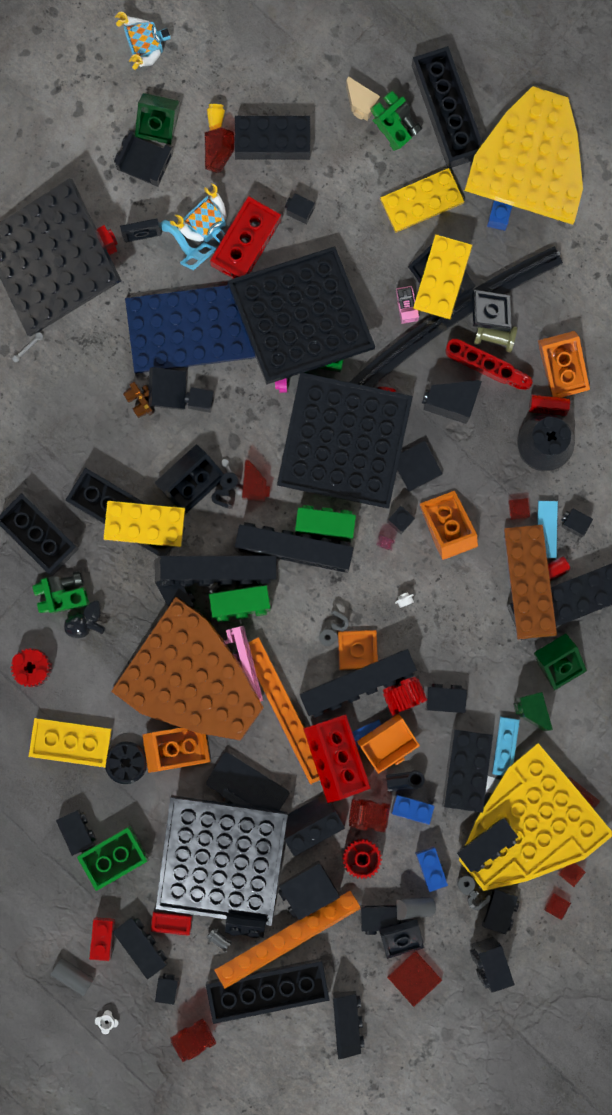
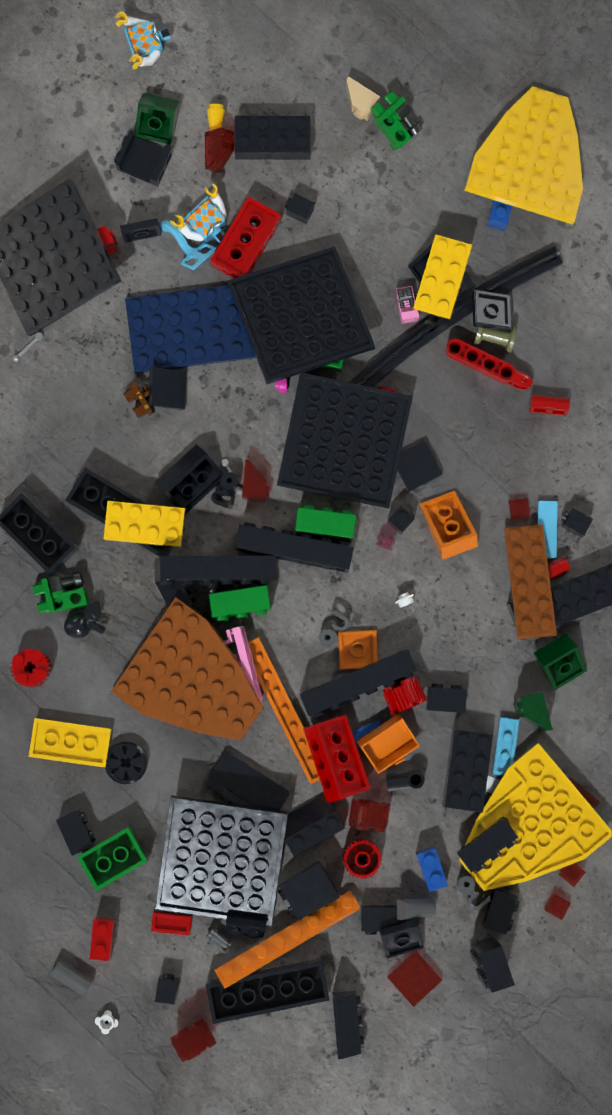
black brick [113,916,168,980] -> none
orange slope [142,728,210,773] -> none
black brick [185,387,214,413] -> none
yellow plate [380,168,464,233] -> none
blue brick [391,795,435,825] -> none
black brick [411,46,483,169] -> none
black slope [421,380,482,424] -> none
black cone [517,414,575,471] -> none
orange slope [538,331,590,398] -> none

